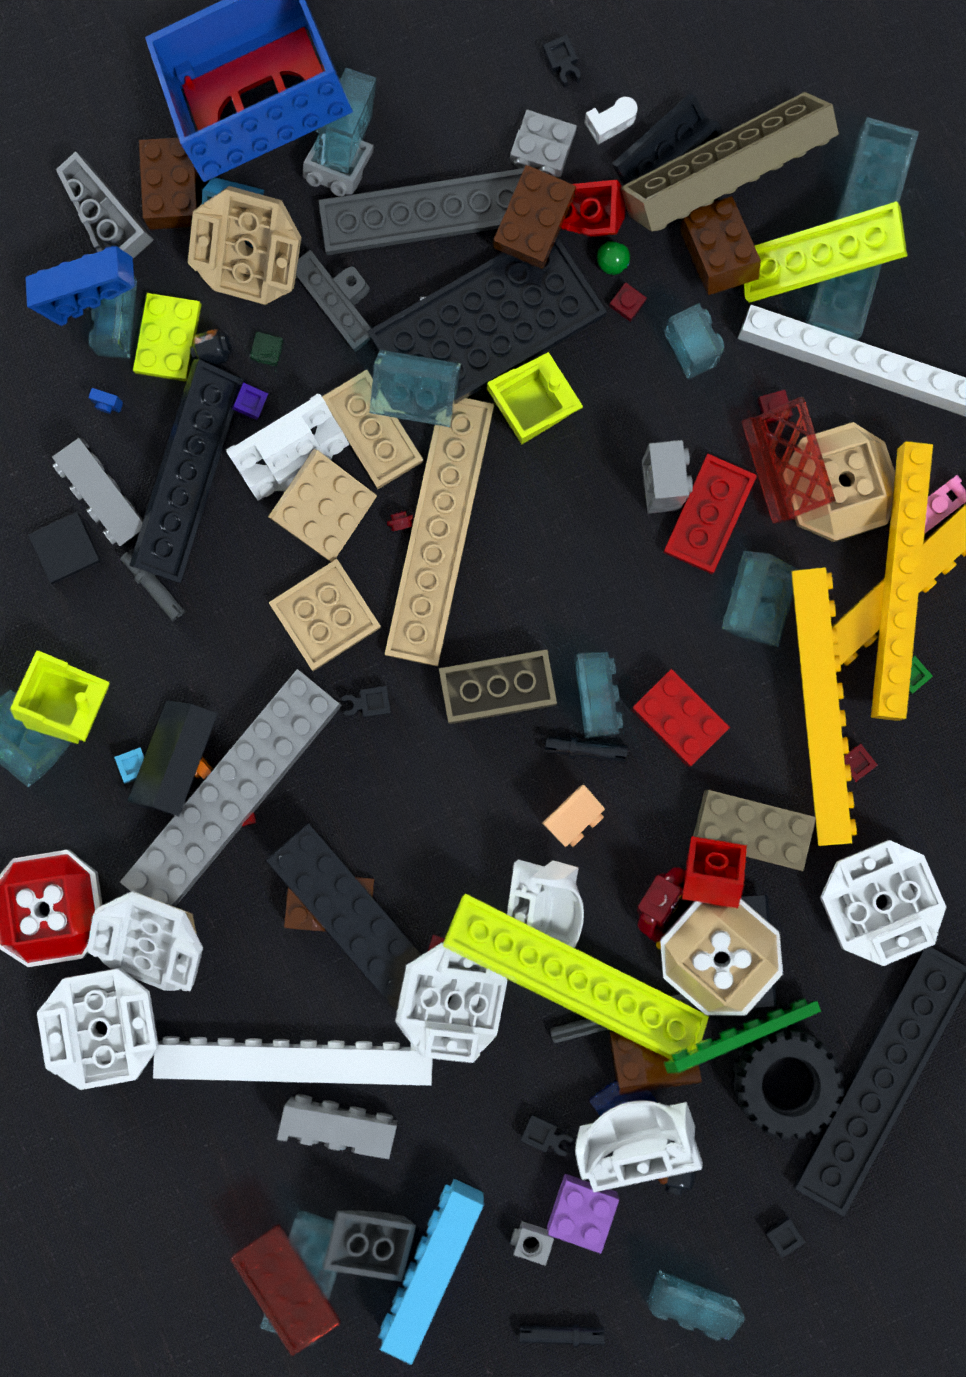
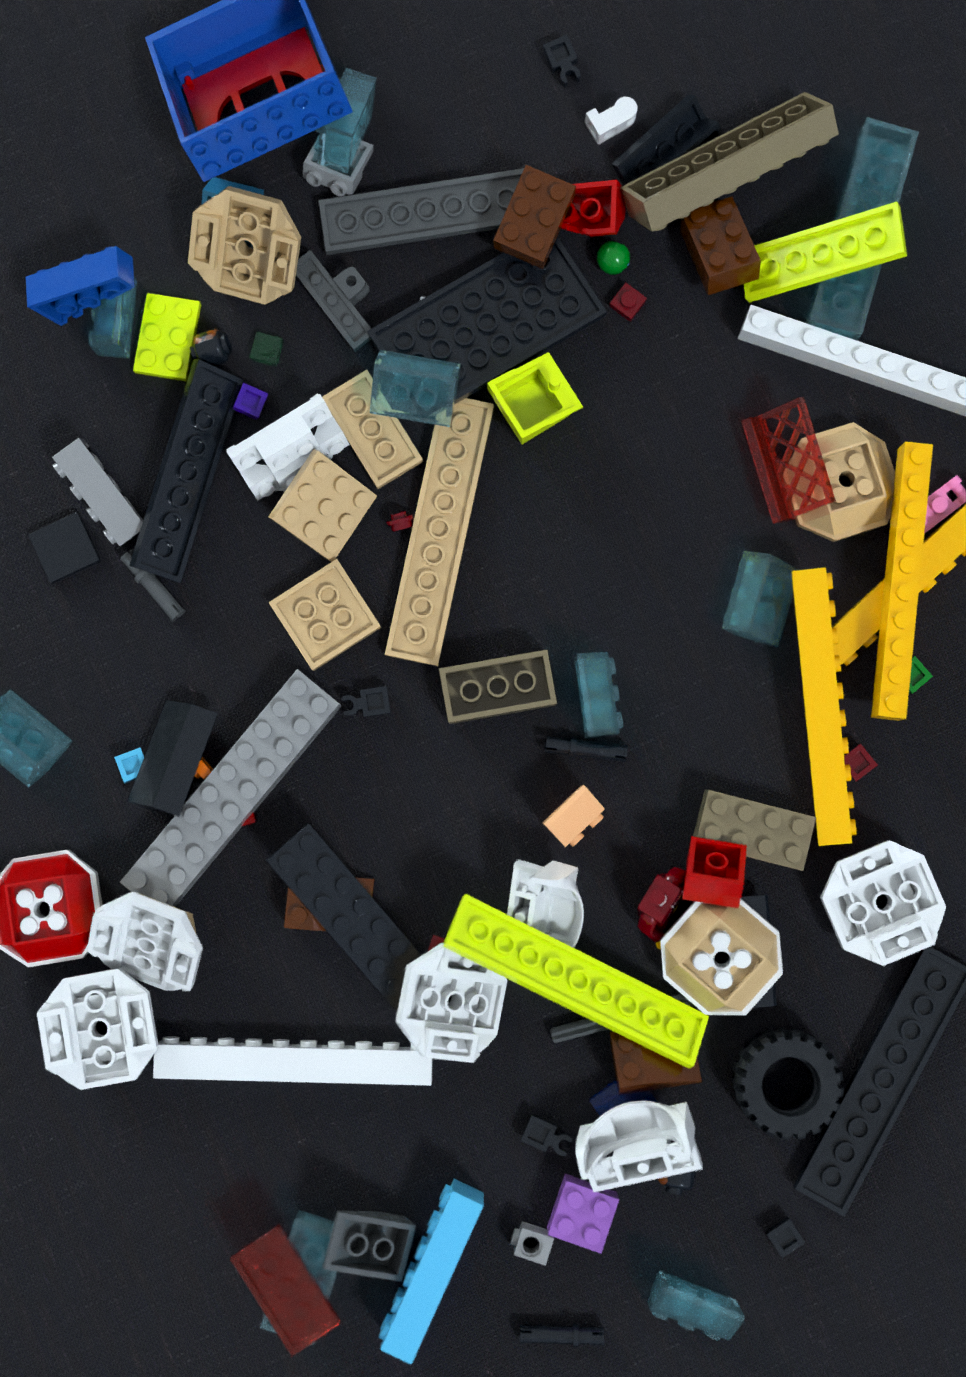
neon yellow piece [10,650,110,744] -> none
light grey wedge [56,151,153,258] -> none
blue plate [89,388,123,413] -> none
reddish brown brick [139,138,201,230] -> none
light grey wedge [277,1094,398,1159] -> none
light grey plate [510,110,577,178] -> none
red brick [630,669,730,767] -> none
light grey brick [642,440,693,514] -> none
red plate [663,454,757,574] -> none
clear light blue brick [664,303,725,379] -> none
green plate [664,998,821,1073] -> none
dark red plate [758,390,793,425] -> none

